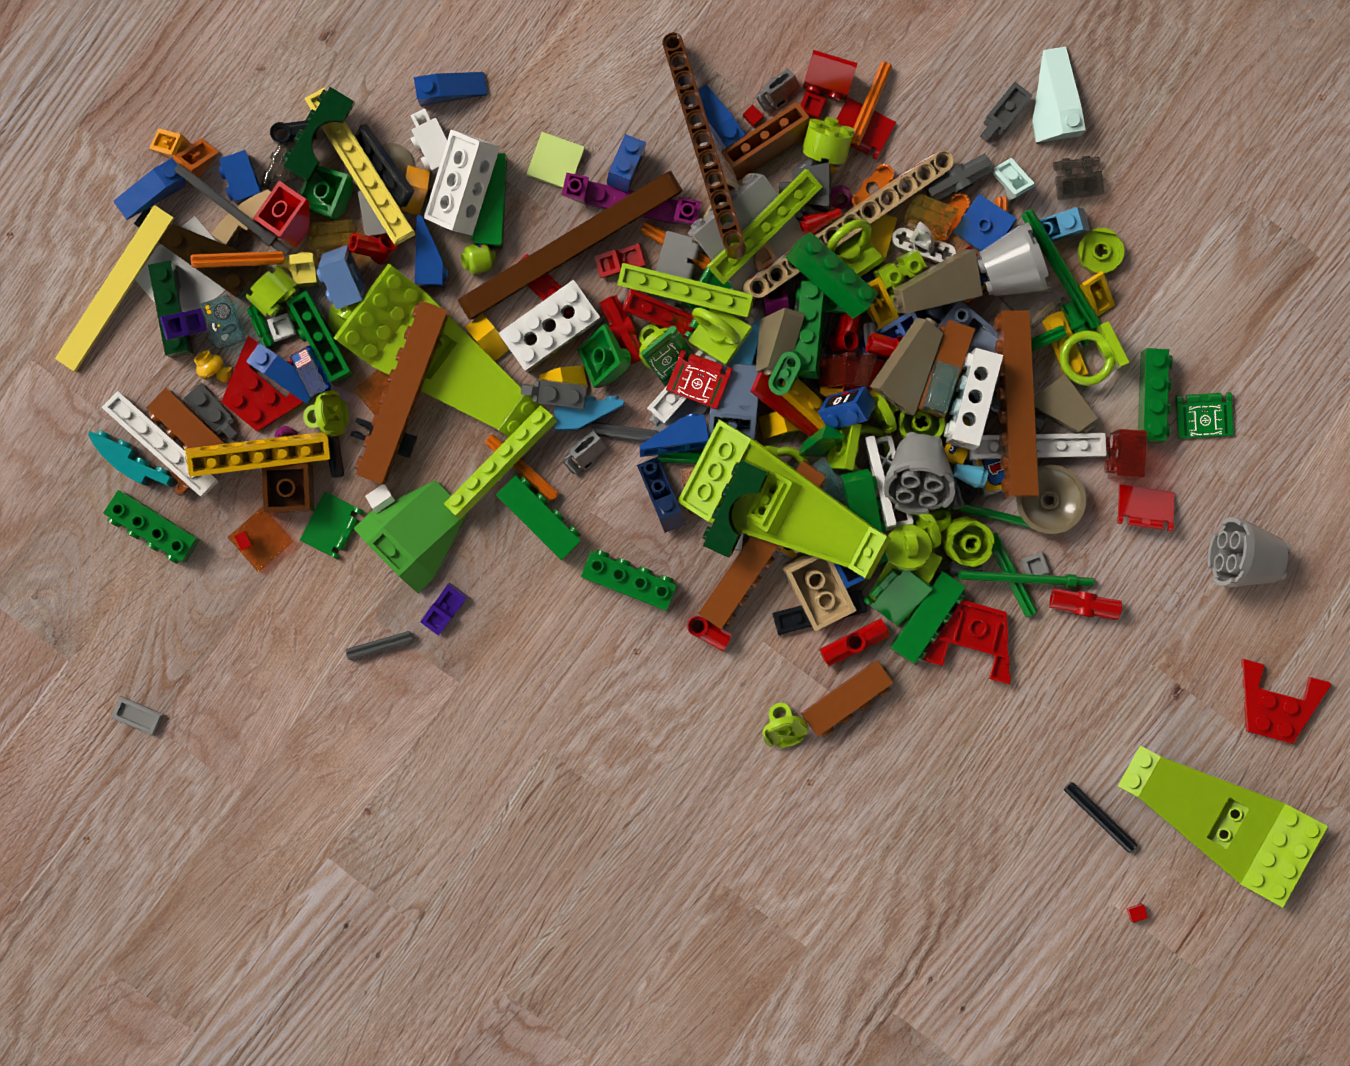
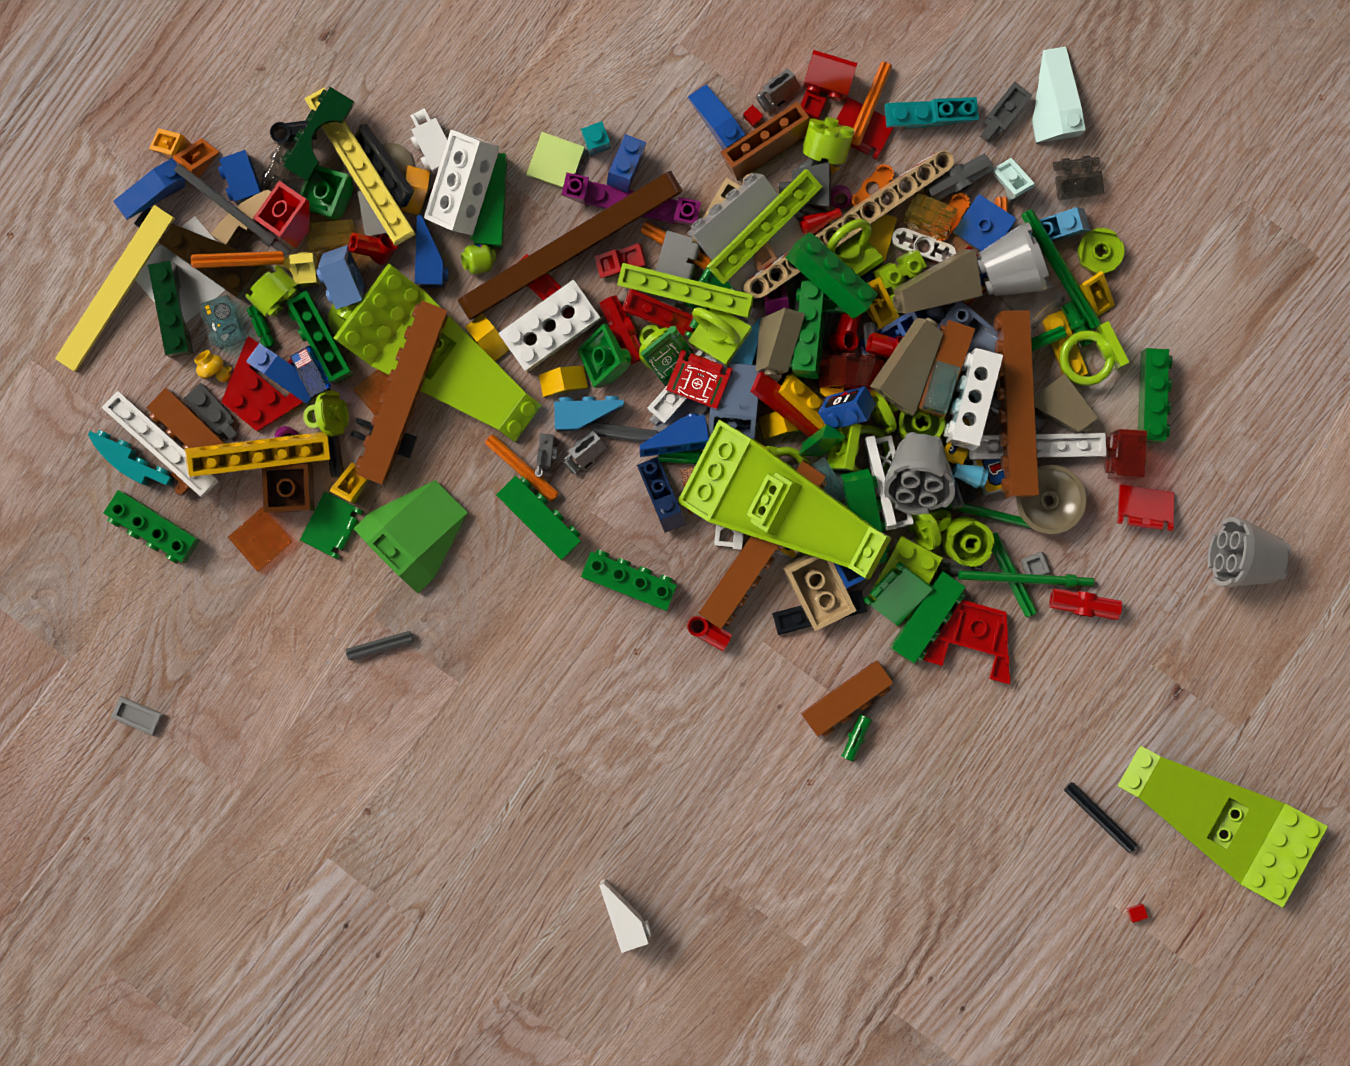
dark purple slope [160,308,207,340] -> none
red piece [234,531,253,551] -> none
white tile [267,313,297,342] -> none
white tile [365,484,395,514] -> none
blue slope [414,72,487,106] -> none
dark purple slope [420,583,468,636] -> none
lime plate [444,405,557,520] -> none
dark grey hinge [521,379,587,409] -> none
reddish brown beam [662,32,746,259] -> none
dark green arch [702,459,770,558] -> none
lime tile [762,702,809,748] -> none
green plate [769,350,804,395] -> none
red piece [819,618,890,667] -> none
lime tile [885,524,932,571] -> none
white tile [909,221,933,251] -> none
green piece [1175,392,1234,439] -> none
red wing [1241,659,1331,744] -> none
none -> yellow slope [330,462,369,504]
none -> flat silver piece [535,433,558,479]
none -> teal brick [581,121,611,156]
none -> white slope [599,879,652,953]
none -> green pin [841,714,872,762]
none -> teal slope [884,97,979,129]

